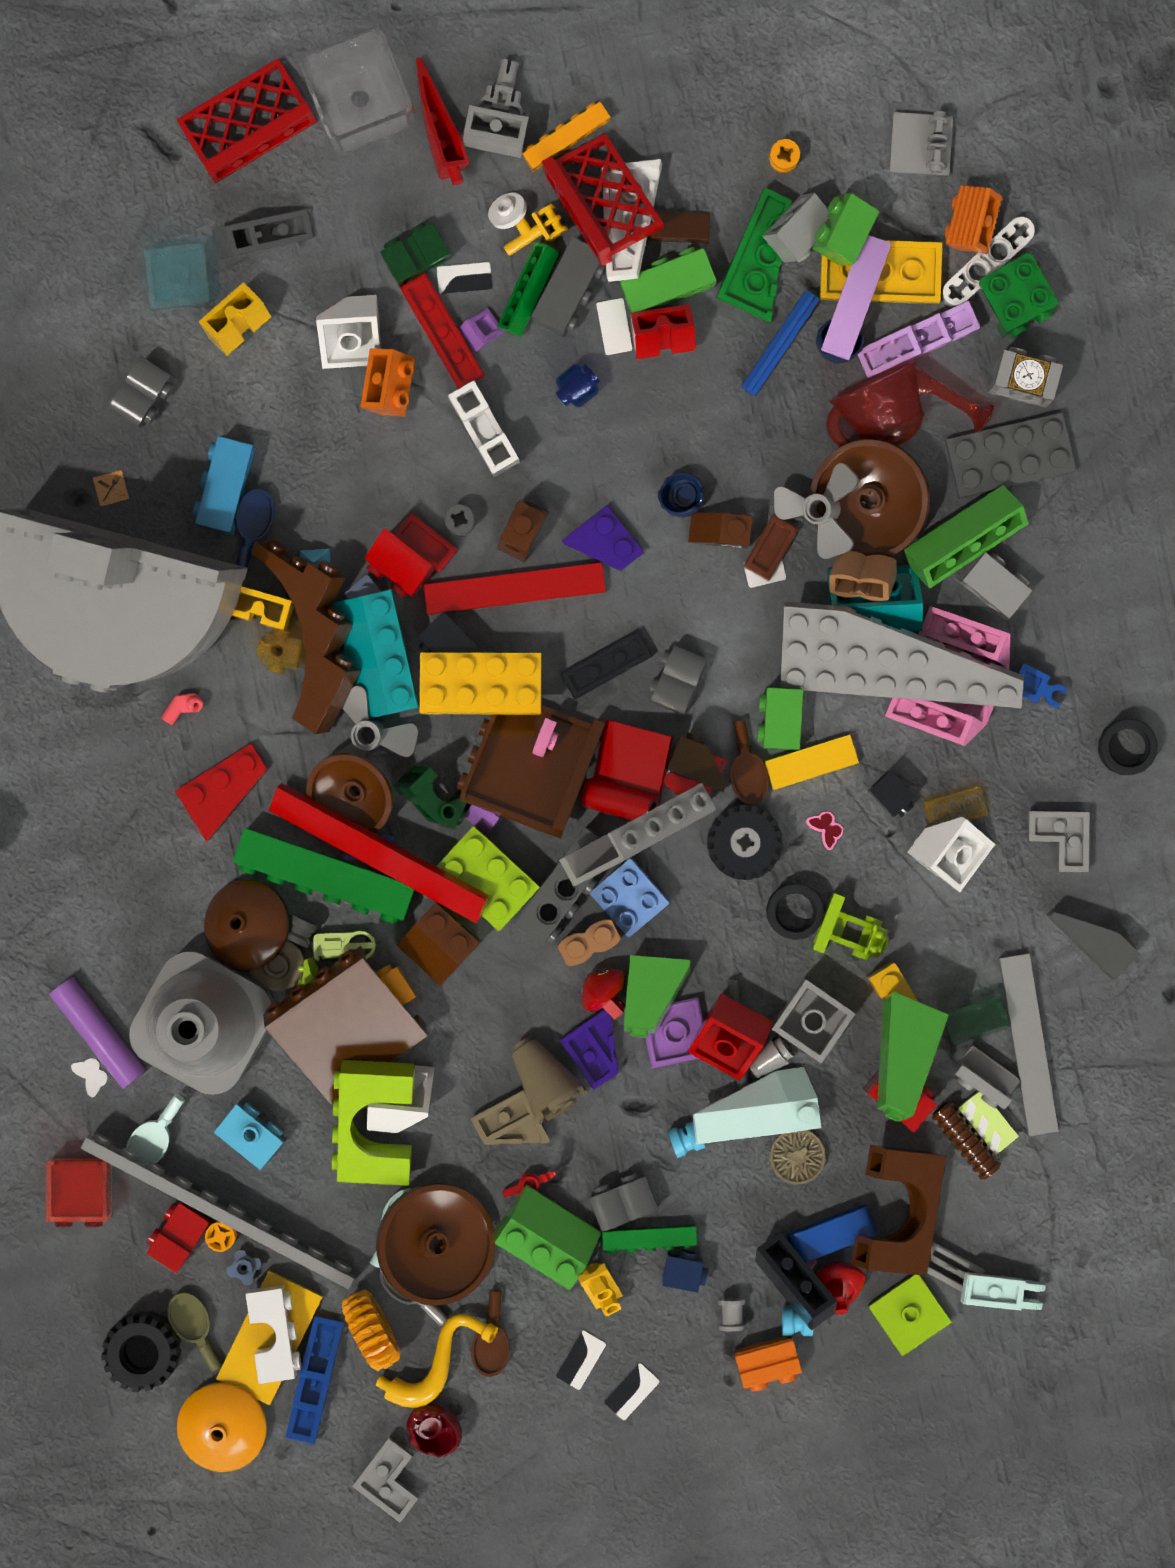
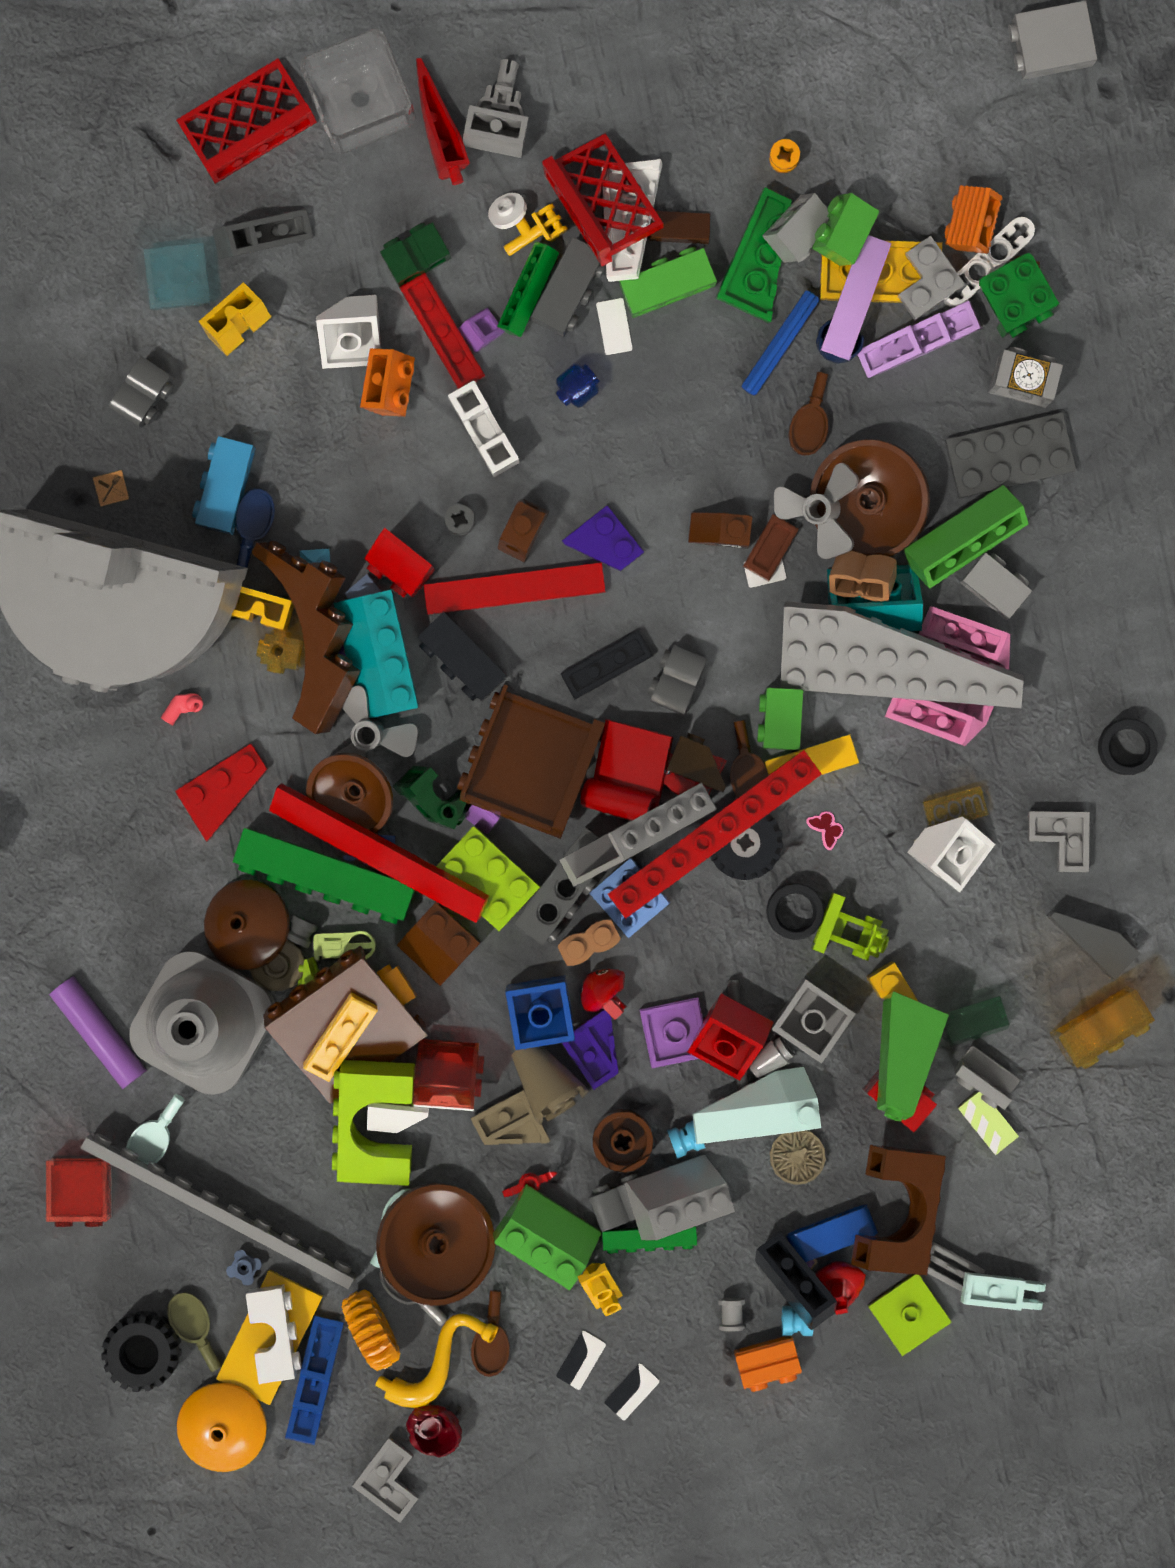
white sticker [71,1058,108,1097] -> none
red brick [146,1202,213,1273] -> none
light orange wheel [205,1221,238,1252] -> none
medium azure brick [214,1102,286,1170] -> none
red tile [393,512,458,573] -> none
yellow plate [419,653,541,715] -> none
sticker [437,262,492,294] -> none
light orange piece [522,102,610,172] -> none
bright pink plate [532,718,559,757] -> none
bright green slope [624,955,691,1038] -> none
red brick [630,304,696,359] -> none
dark blue hair [658,472,705,518] -> none
dark blue brick [662,1250,708,1293] -> none
clear red piece [826,360,995,447] -> none
black brick [867,770,916,818] -> none
light grey hinge [889,111,953,176] -> none
reddish brown piece [931,1101,1001,1180] -> none
light grey tile [999,953,1059,1136] -> none
blue plate [1018,663,1067,708] -> none
none -> yellow tile [303,992,378,1082]
none -> clear red piece [413,1039,484,1111]
none -> blue slope [505,975,575,1050]
none -> reddish brown brick [593,1109,653,1172]
none -> red brick [608,750,822,919]
none -> light grey slope [624,1155,735,1240]
none -> reddish brown piece [788,372,829,456]
none -> light grey plate [898,236,965,321]
none -> light grey brick [1008,1,1097,80]
none -> clear yellow brick [1050,986,1155,1069]

